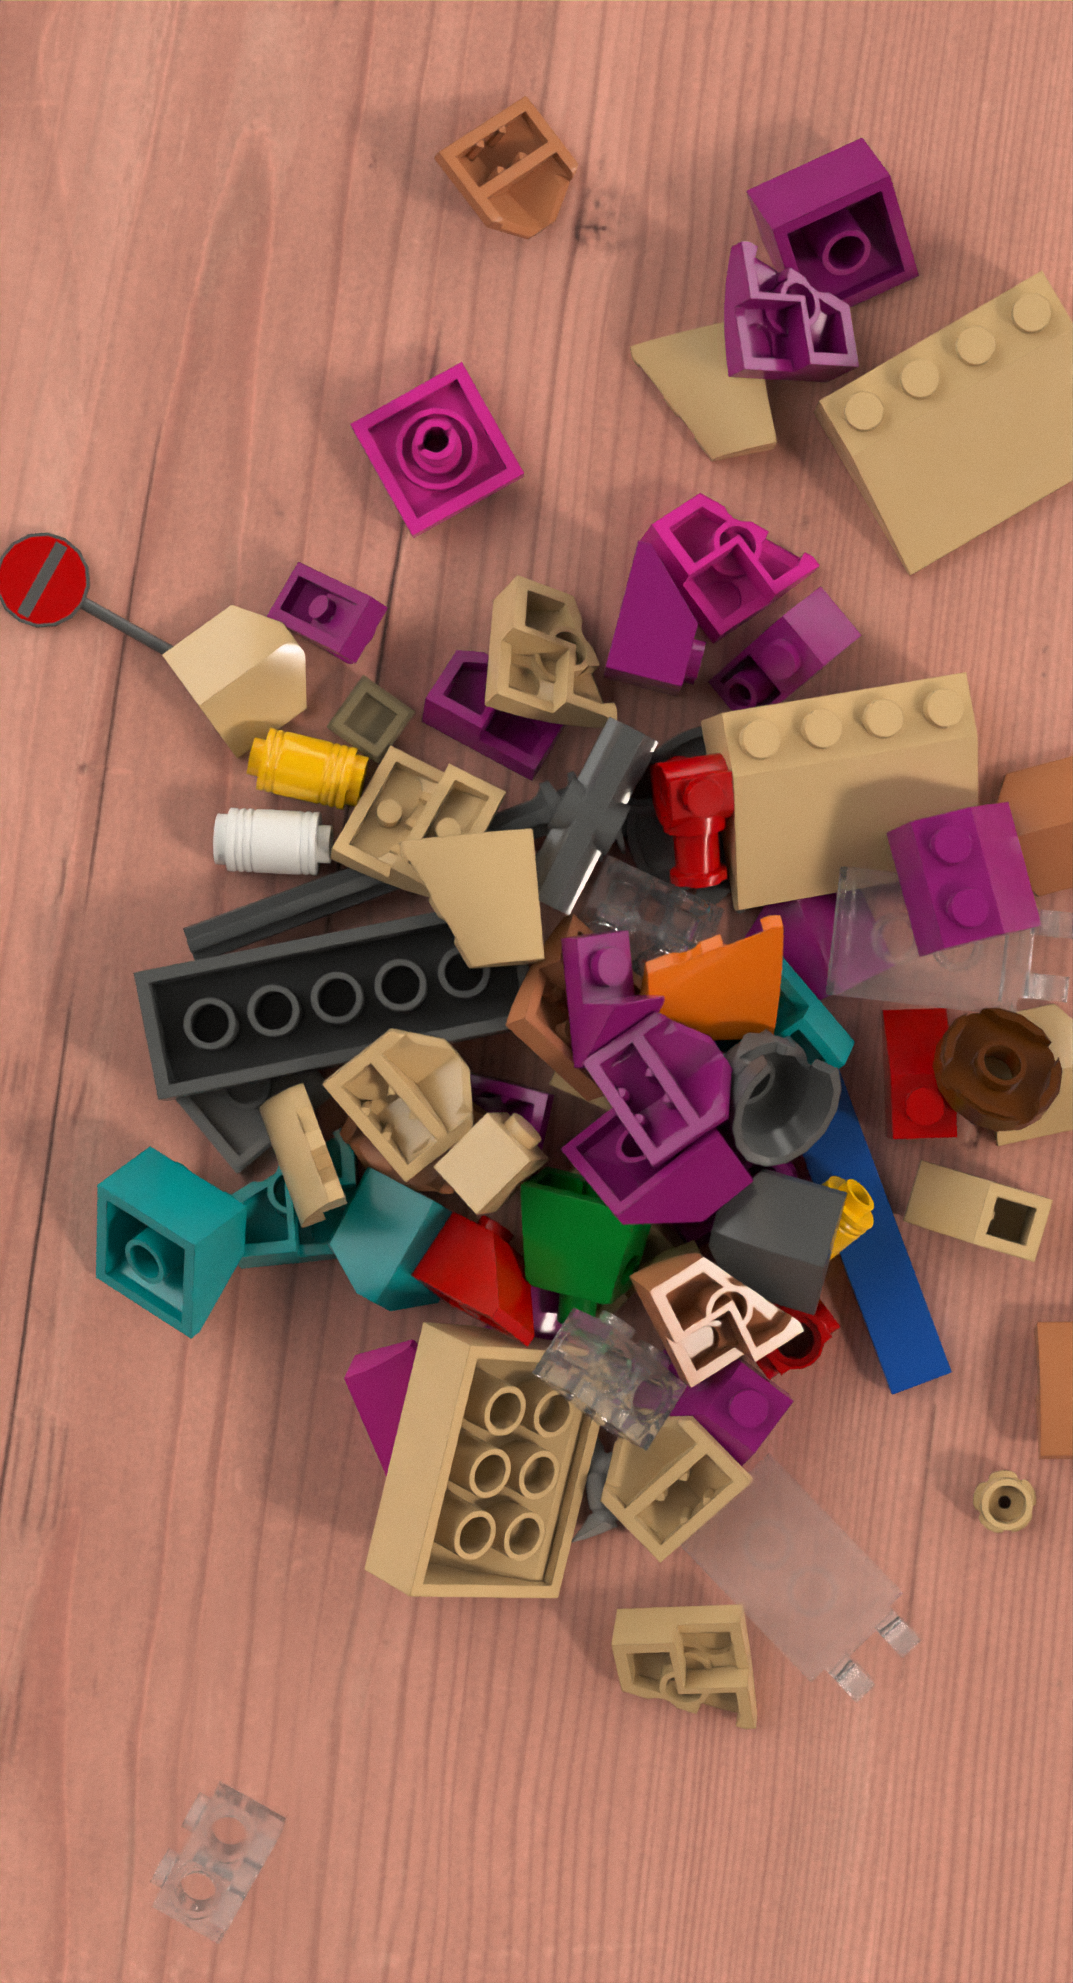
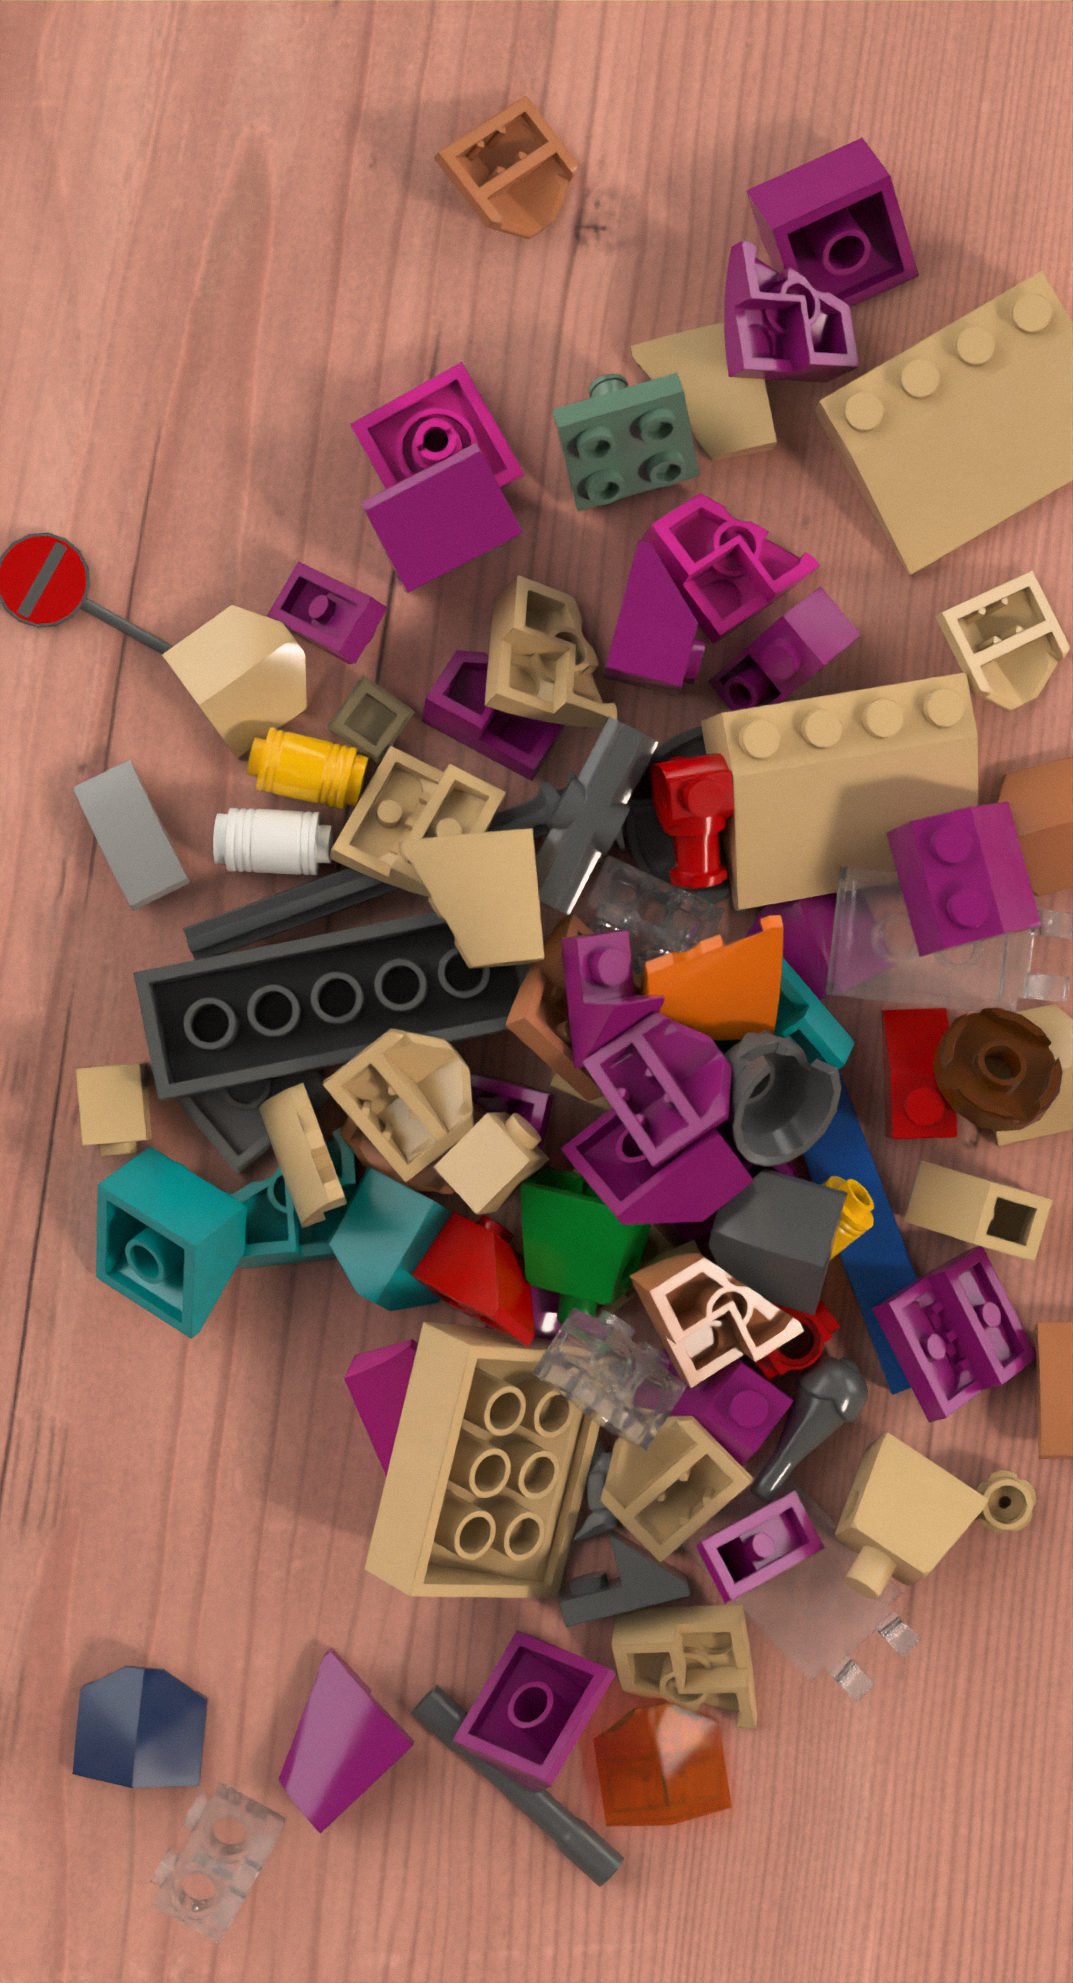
none -> dark blue slope [72,1665,208,1788]
none -> light grey slope [73,760,190,911]
none -> tan brick [76,1062,153,1156]
none -> magenta slope [278,1648,414,1833]
none -> magenta slope [361,443,523,593]
none -> dark grey piece [411,1685,624,1887]
none -> magenta slope [452,1630,616,1794]
none -> sand green plate [552,373,700,511]
none -> dark grey slope [559,1529,691,1627]
none -> clear orange slope [593,1702,732,1827]
none -> magenta slope [695,1491,825,1603]
none -> dark grey piece [750,1356,868,1503]
none -> tan torso [835,1432,989,1600]
none -> magenta slope [872,1246,1036,1422]
none -> tan slope [935,571,1070,712]

